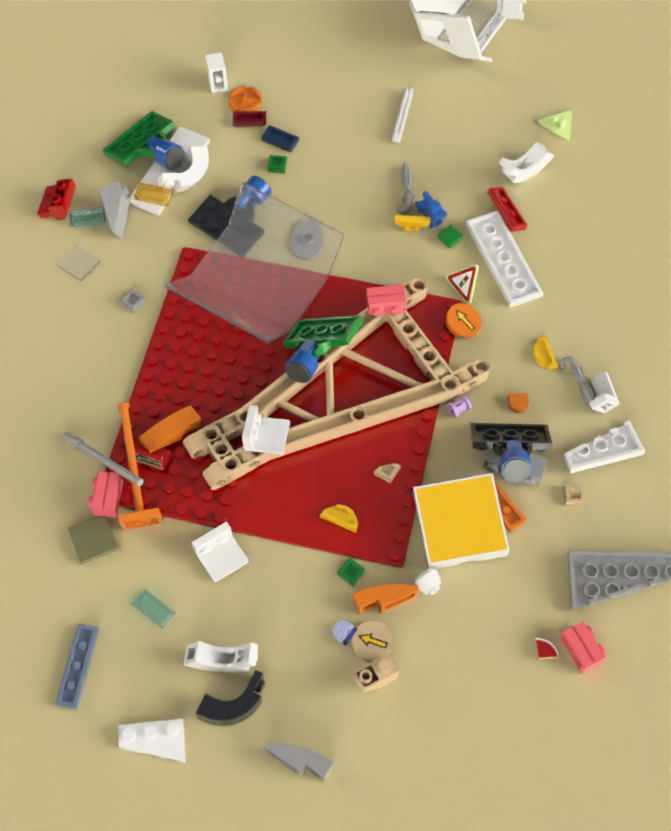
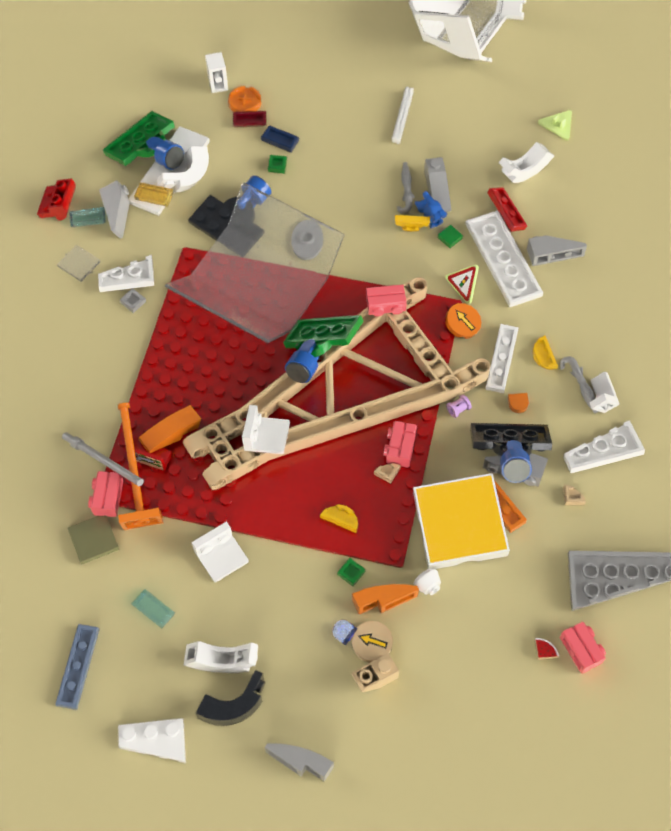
none -> white wing [98,255,154,292]
none -> coral brick [383,421,417,467]
none -> light grey slope [424,157,451,212]
none -> white tile [485,324,519,393]
none -> light grey slope [527,235,587,266]

